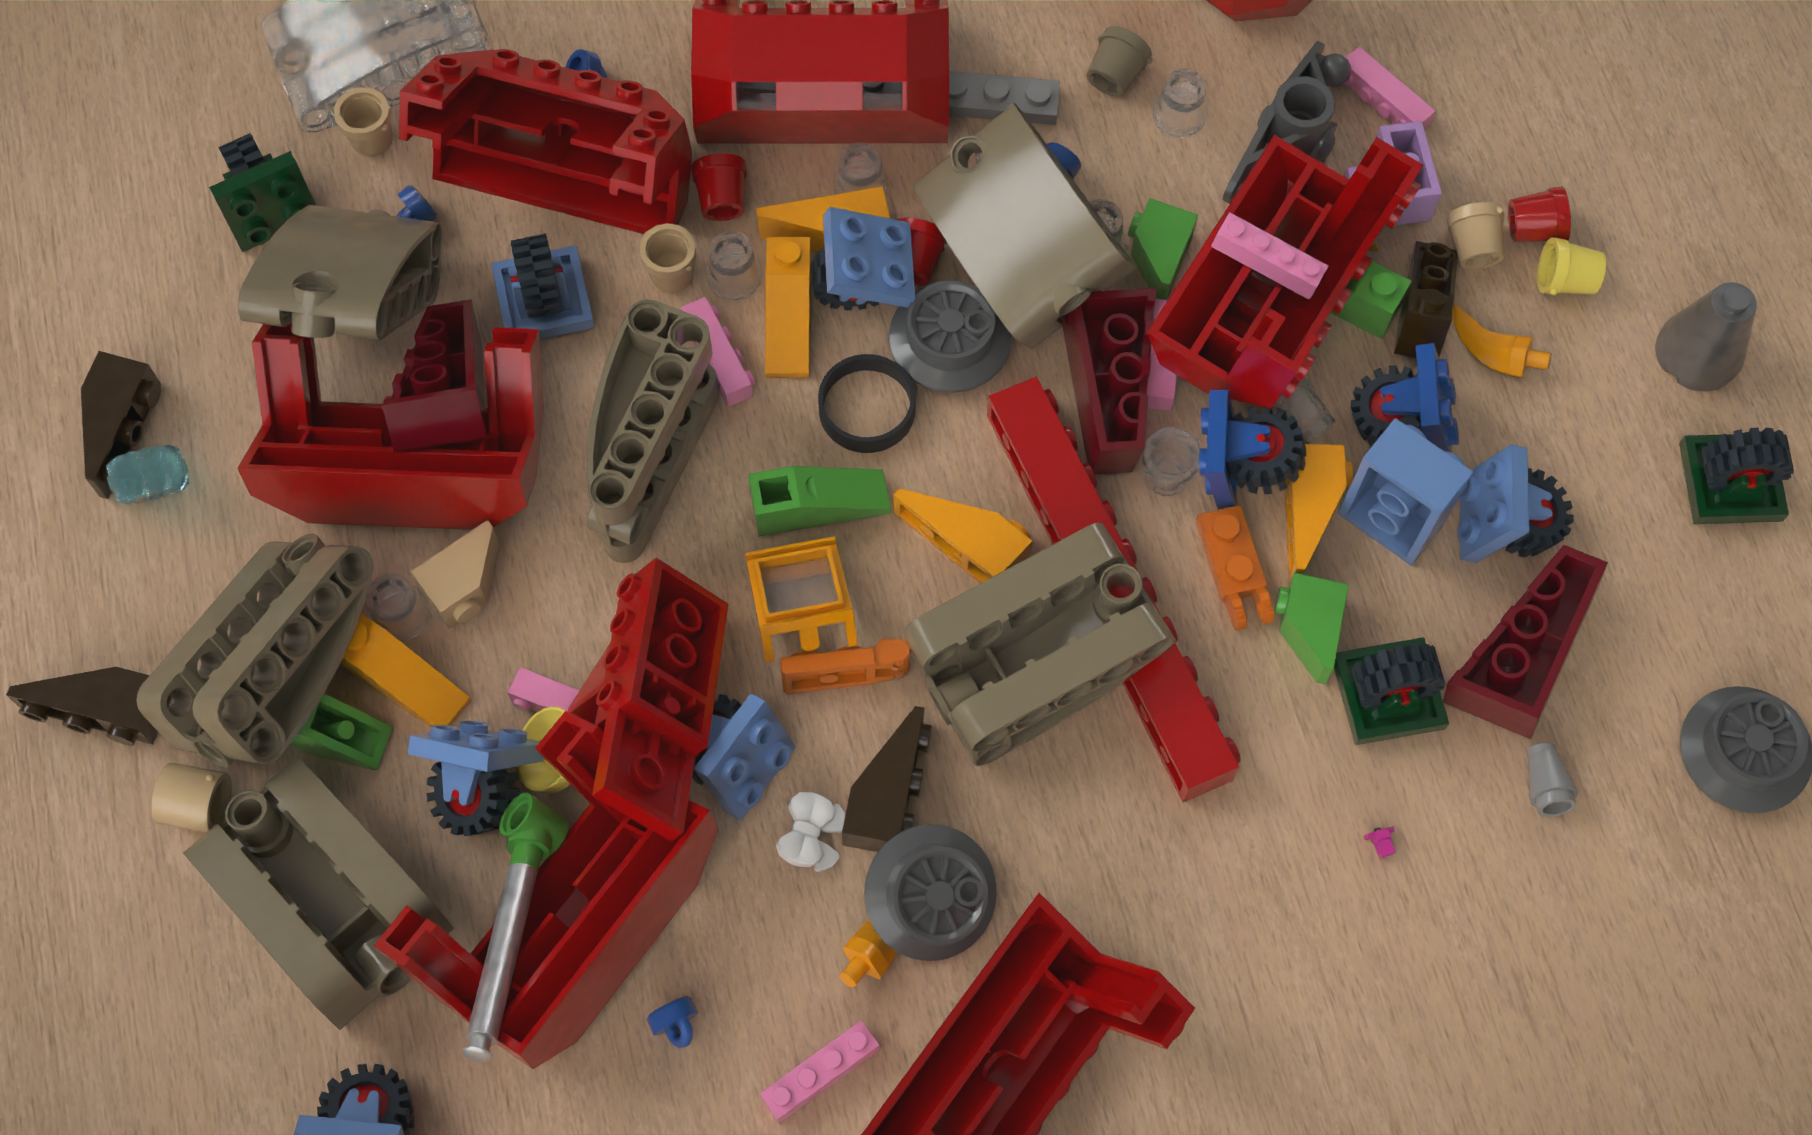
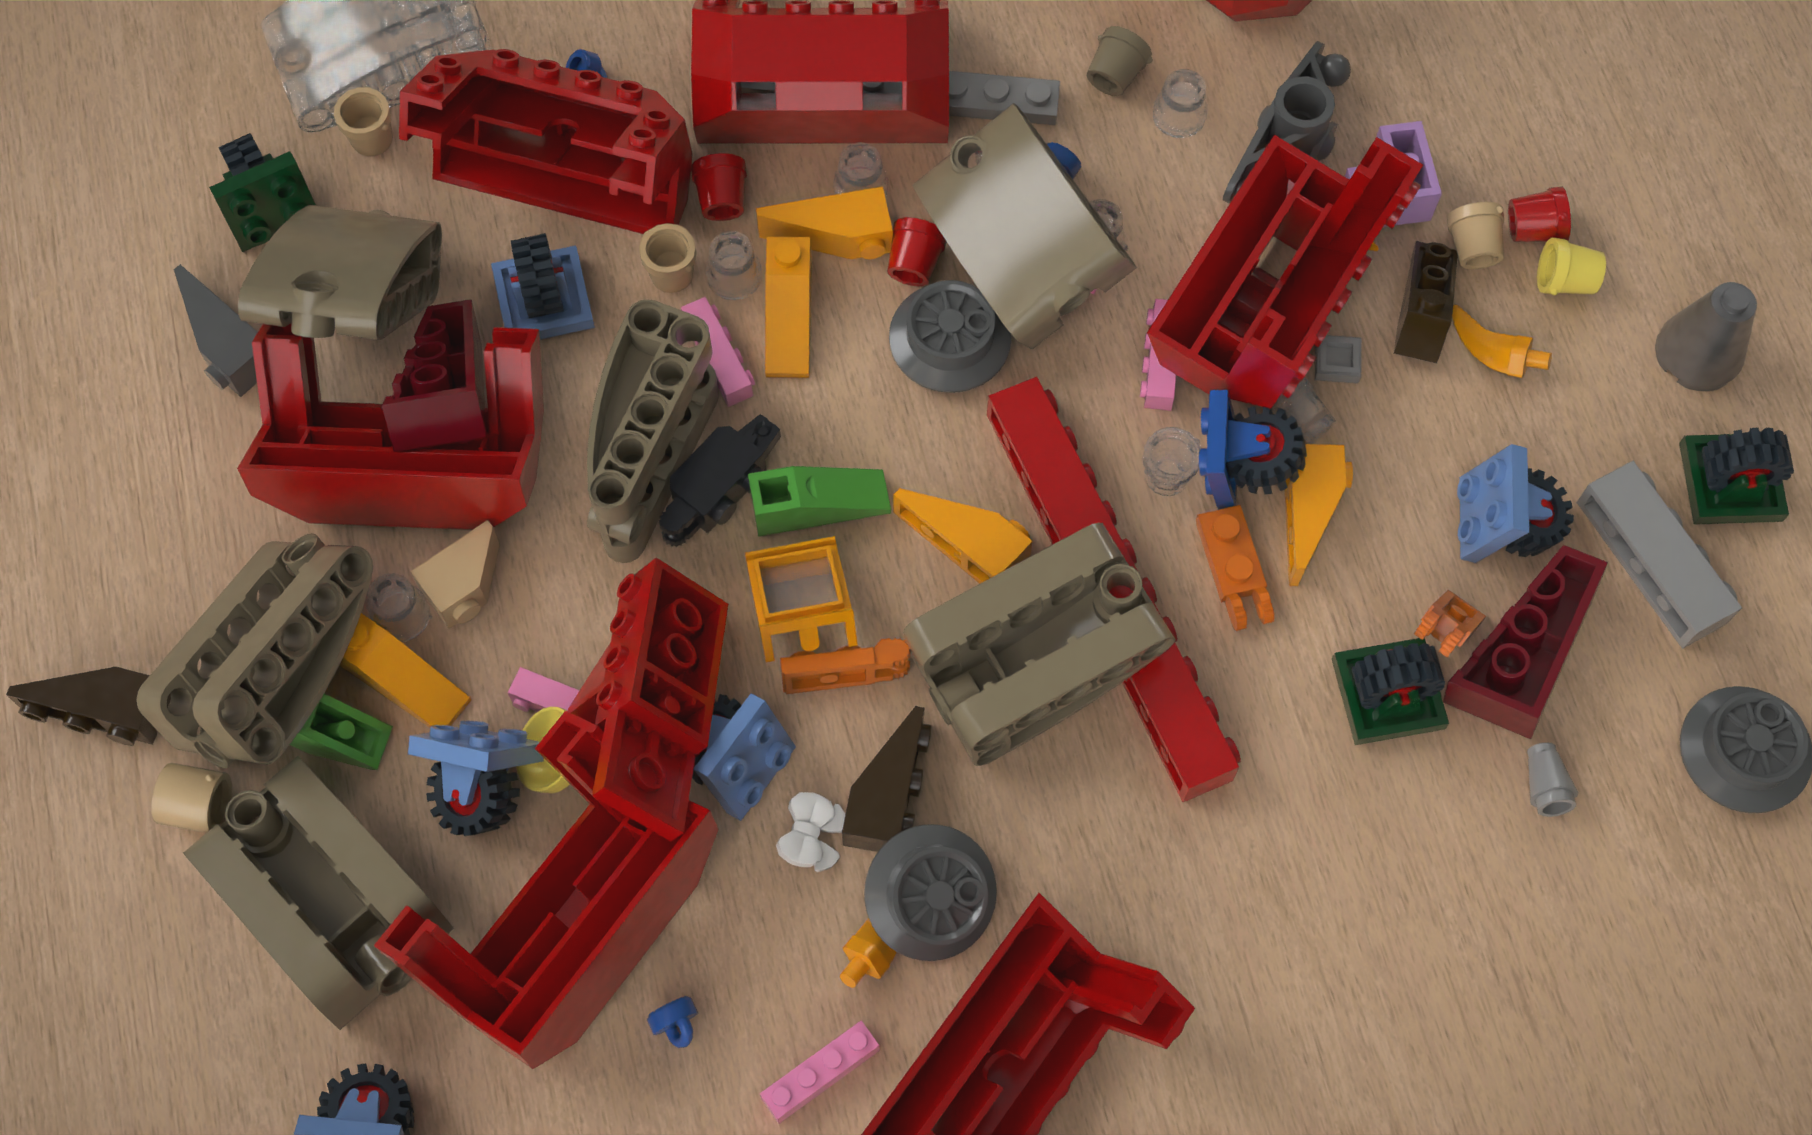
dark brown slope [81,351,161,499] -> none
clear light blue gear [106,445,190,505] -> none
blue tile [396,185,438,221] -> none
flat silver piece [462,793,569,1062] -> none
medium blue plate [812,207,915,310] -> none
black tyre [818,354,916,453] -> none
dark red wedge [1061,288,1156,475] -> none
bright green slope [1128,198,1198,300] -> none
bright pink piece [1211,212,1328,299] -> none
bright green slope [1274,572,1349,684] -> none
bright green slope [1330,261,1412,339] -> none
medium blue brick [1338,418,1473,566] -> none
bright pink piece [1344,46,1436,131] -> none
blue plate [1350,343,1459,453] -> none
dark pink piece [1364,826,1395,859] -> none
none -> dark grey slope [174,264,258,397]
none -> black hinge [659,414,781,547]
none -> light grey tile [1315,335,1362,383]
none -> orange hinge [1414,590,1486,658]
none -> light grey brick [1576,460,1742,649]

